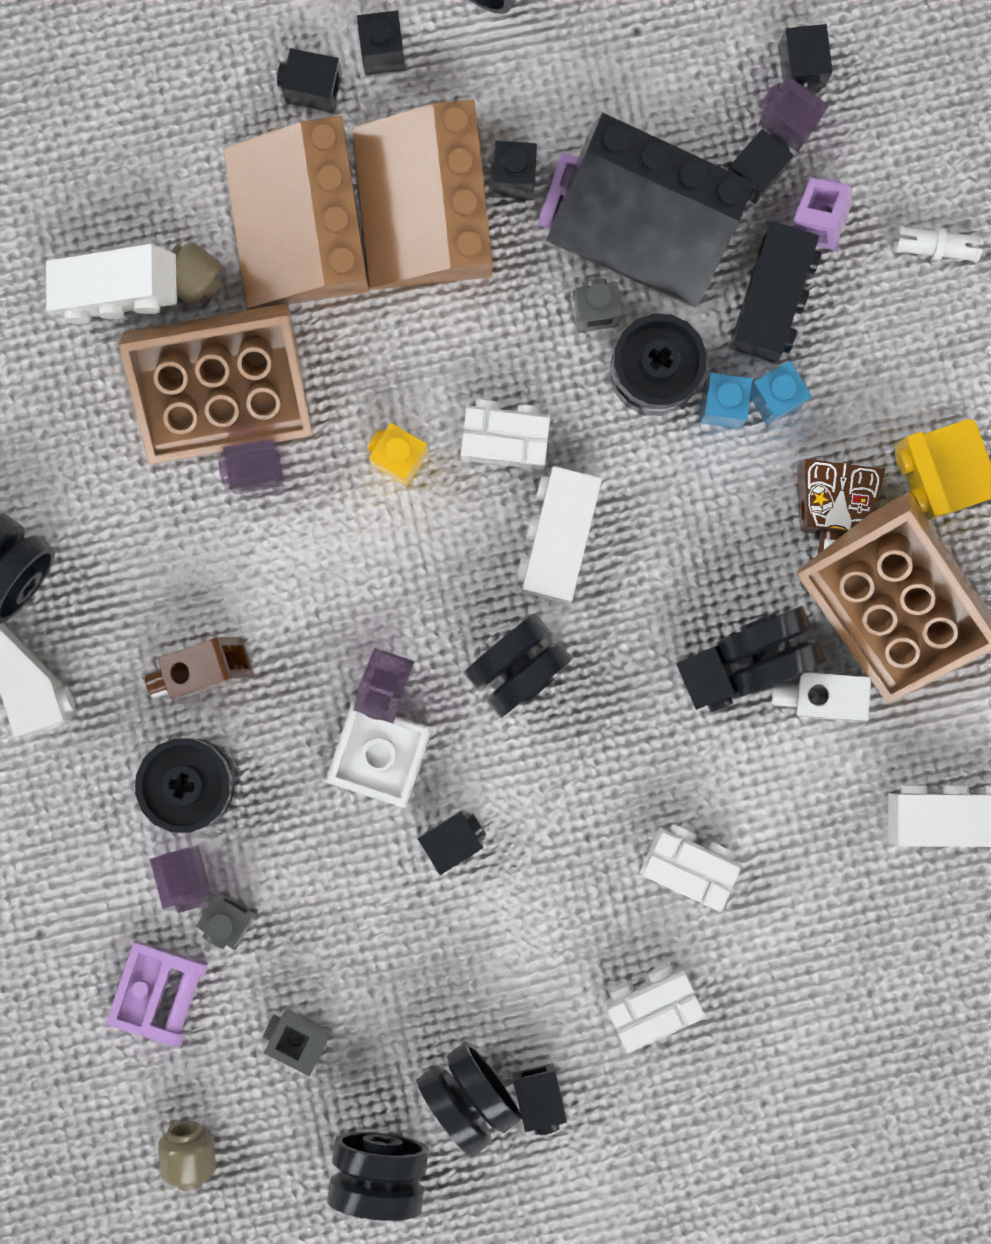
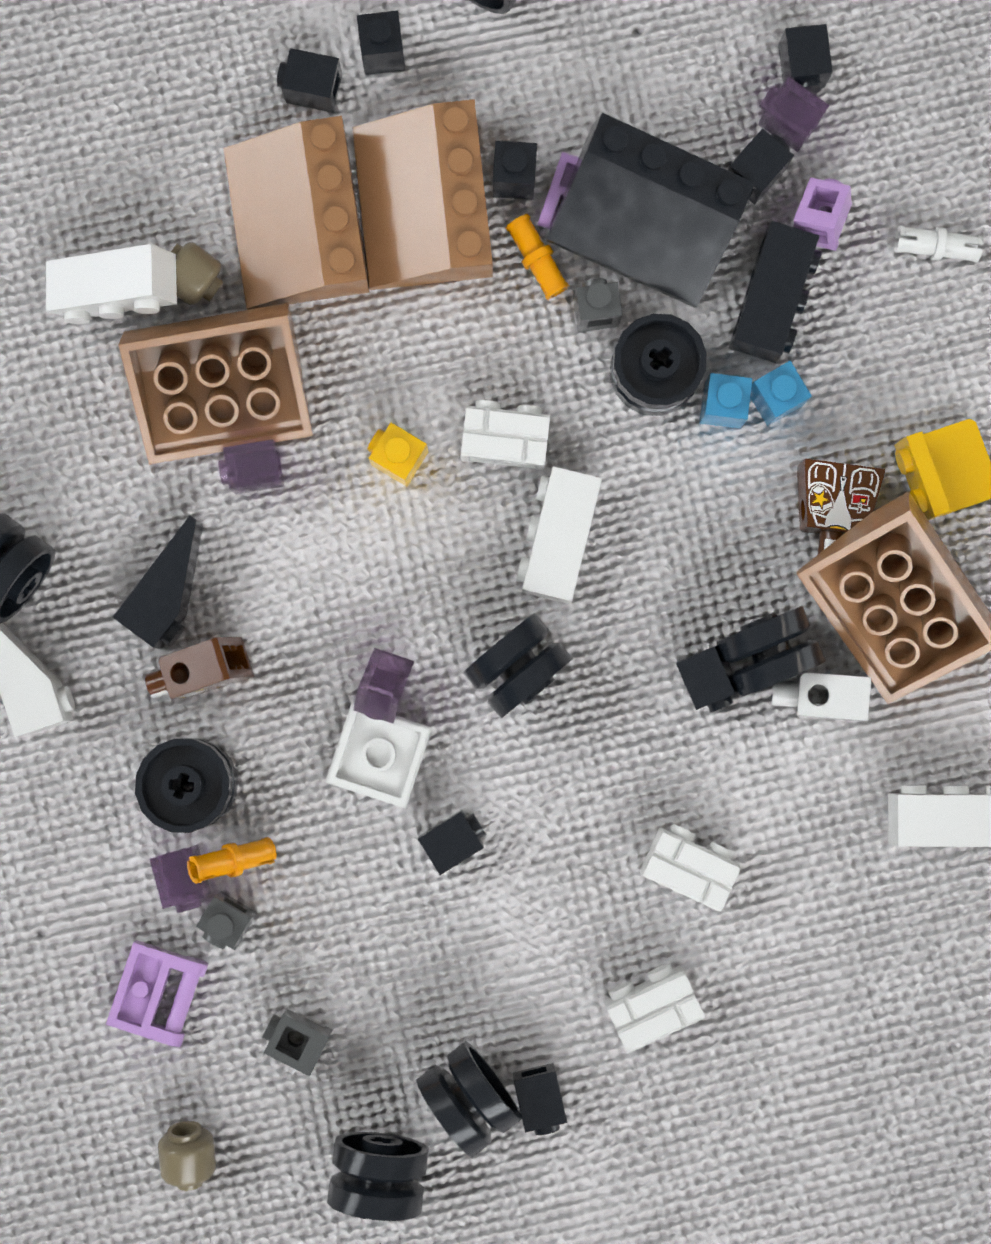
none -> black slope [113,515,203,649]
none -> light orange pin [187,837,277,884]
none -> light orange pin [506,214,570,300]

